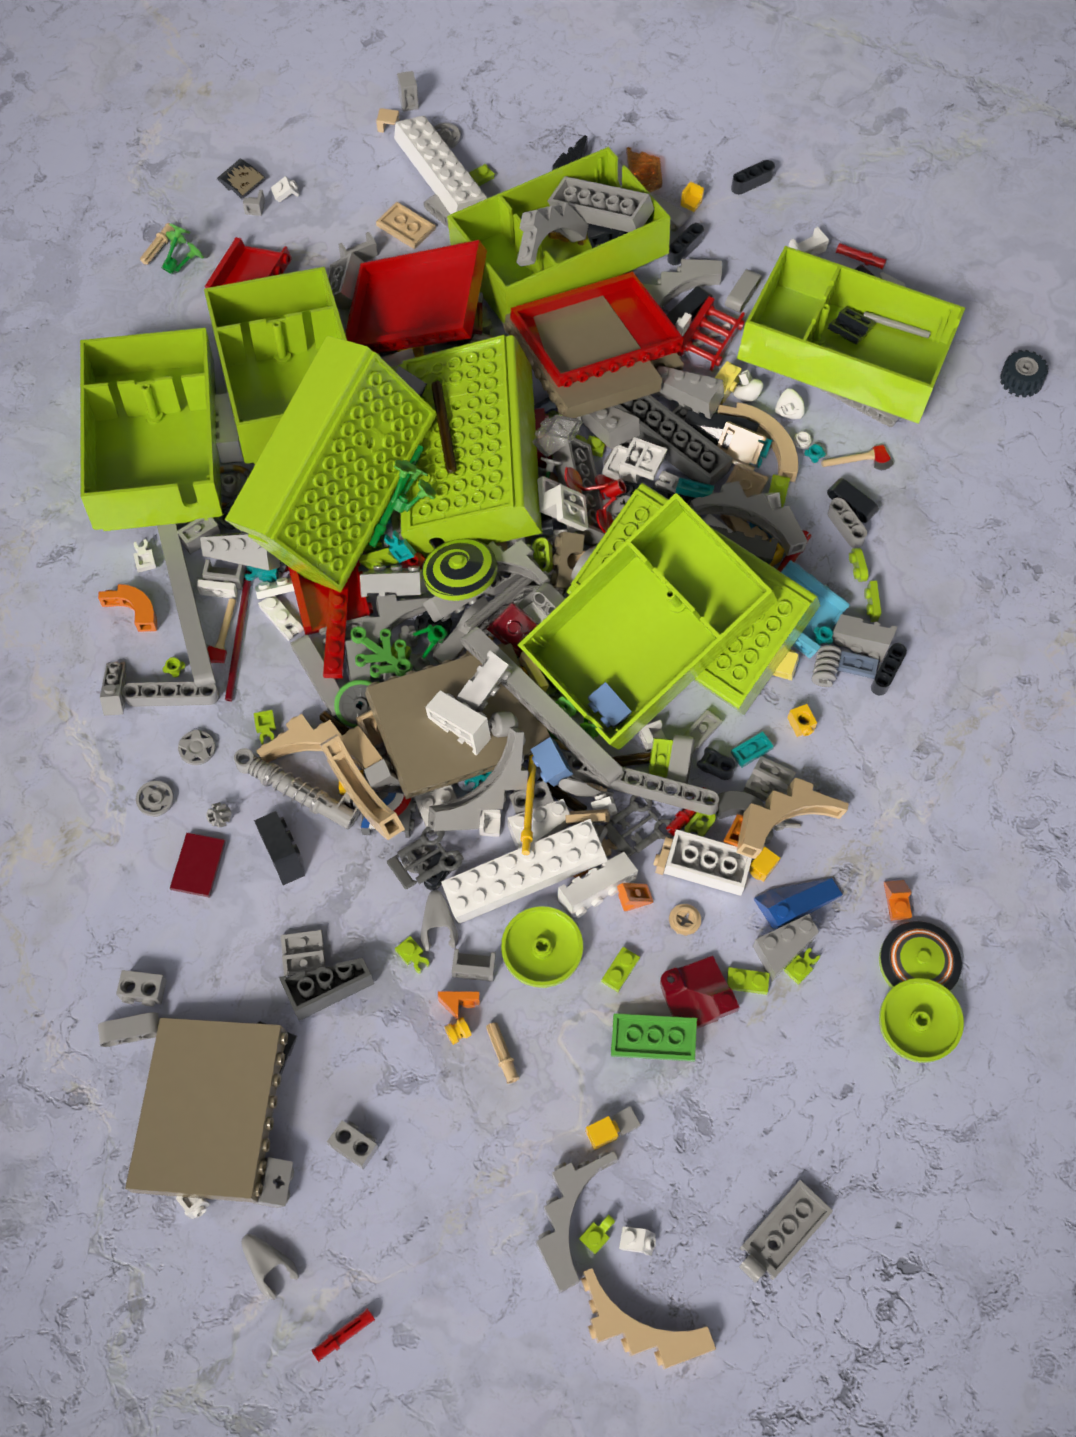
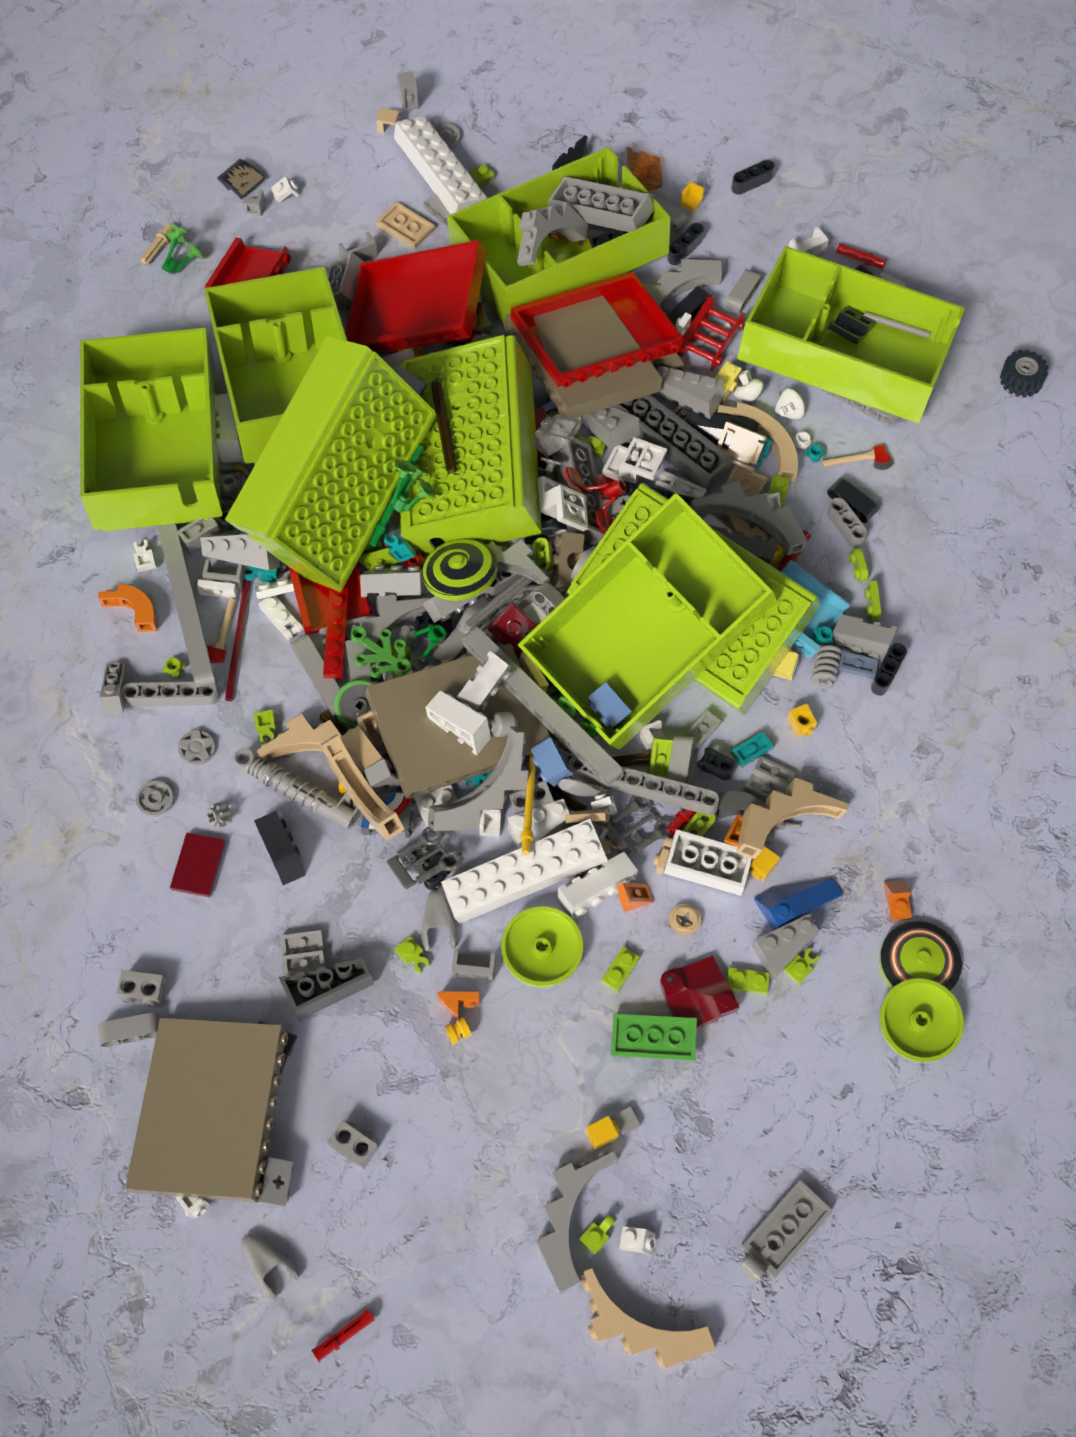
tan axle [486,1022,519,1084] -> none
teal plate [675,478,715,498] -> none

